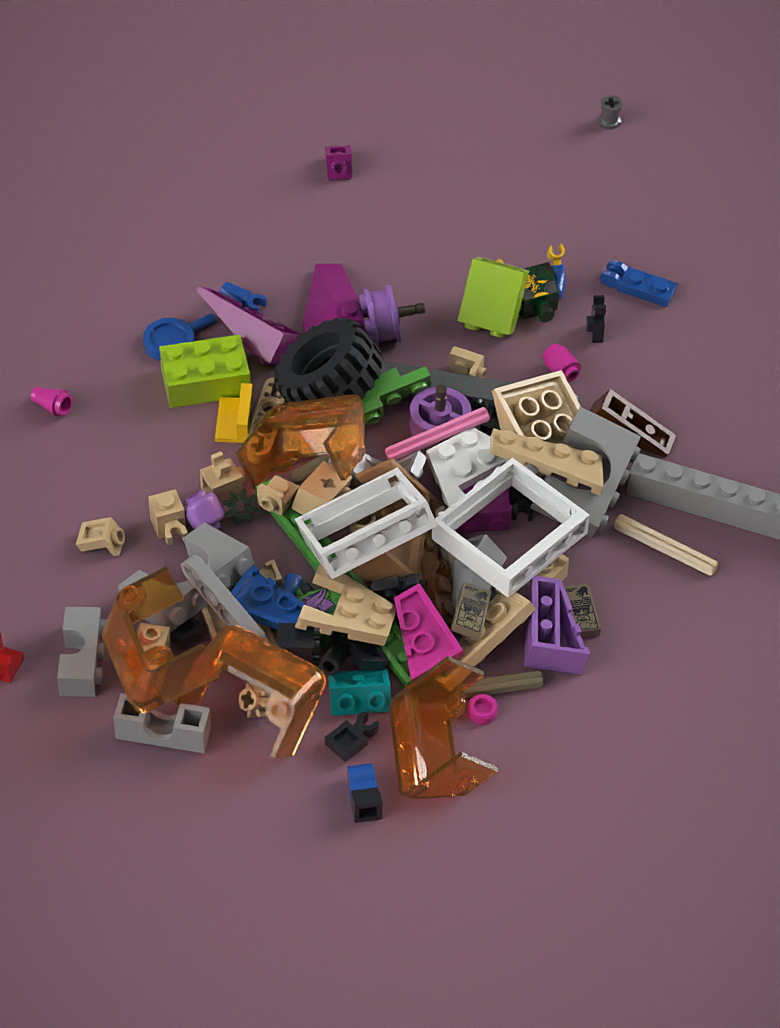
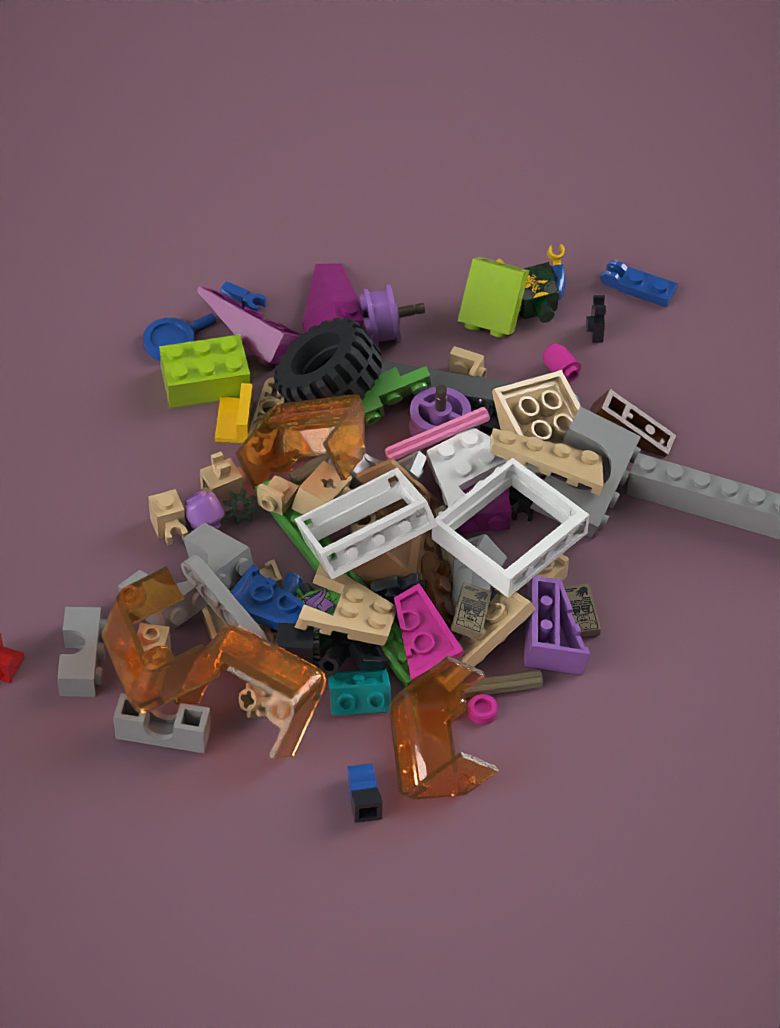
dark pink cone [31,386,73,416] -> none
tan bracket [76,517,125,556] -> none
black plate [170,617,206,649] -> none
magenta bracket [325,145,353,180] -> none
black plate [325,711,379,762] -> none
flat silver bush [599,95,623,129] -> none
tan axle [614,514,718,576] -> none

